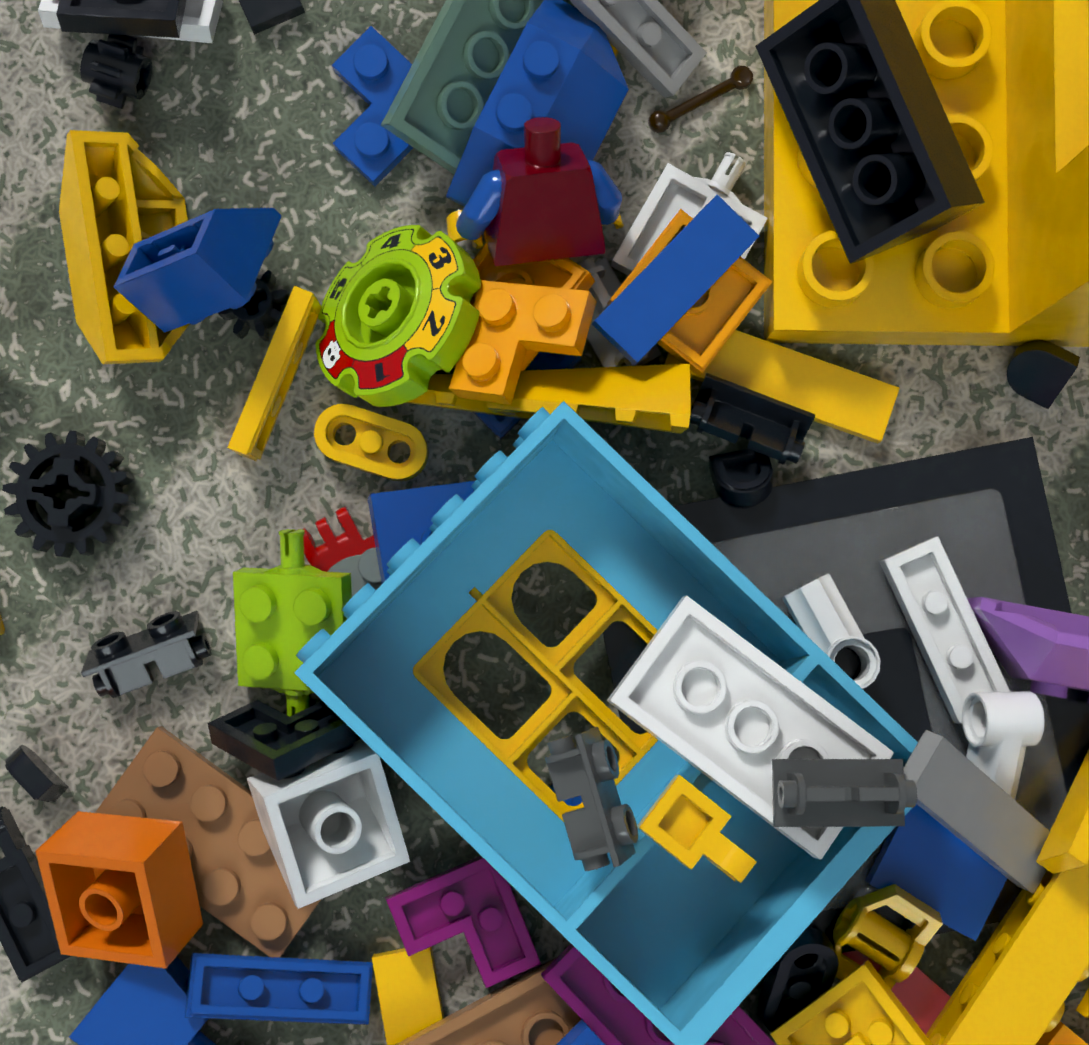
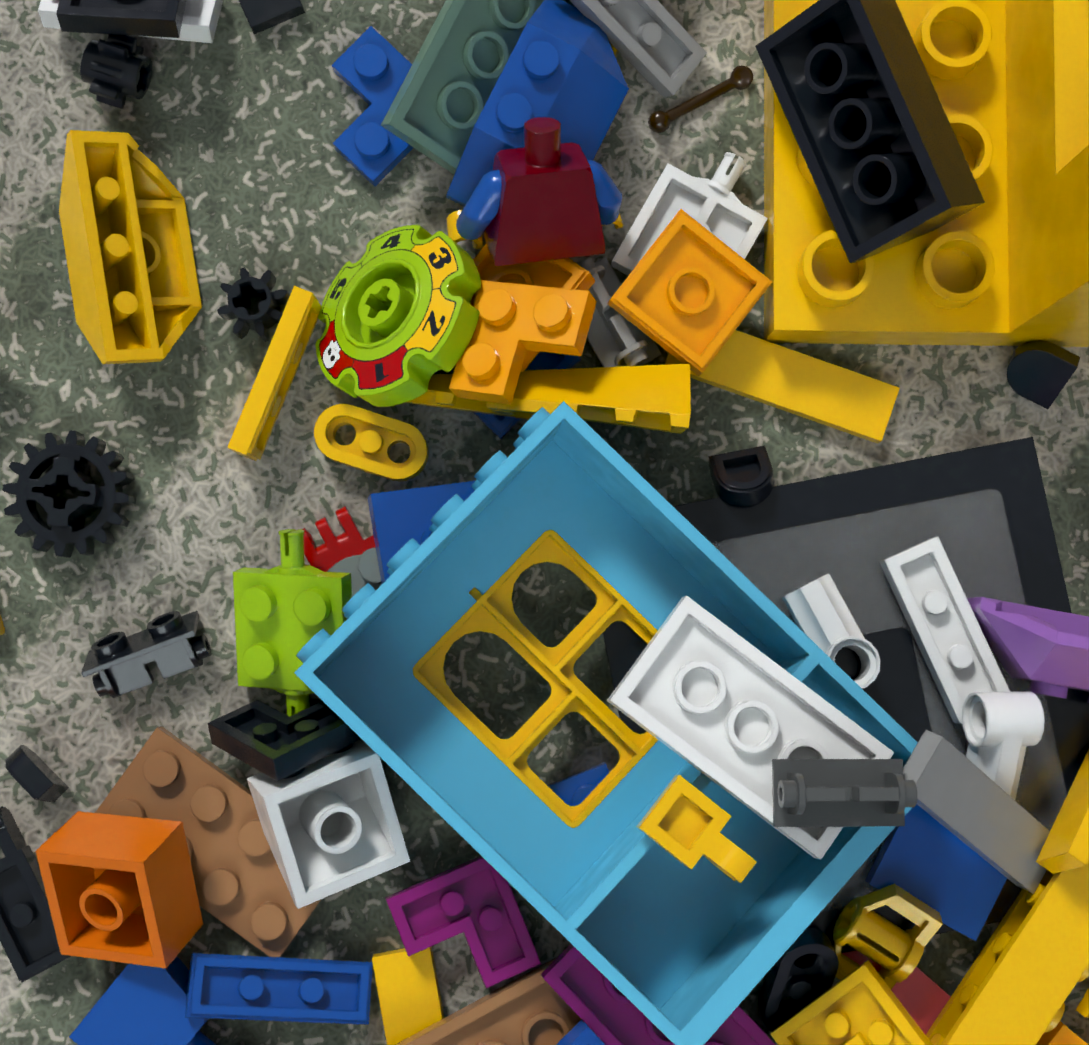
blue slope [114,208,282,333] -> none
dark grey hinge [544,727,638,871] -> none
blue tile [592,194,759,366] -> none
black hinge [689,373,815,465] -> none

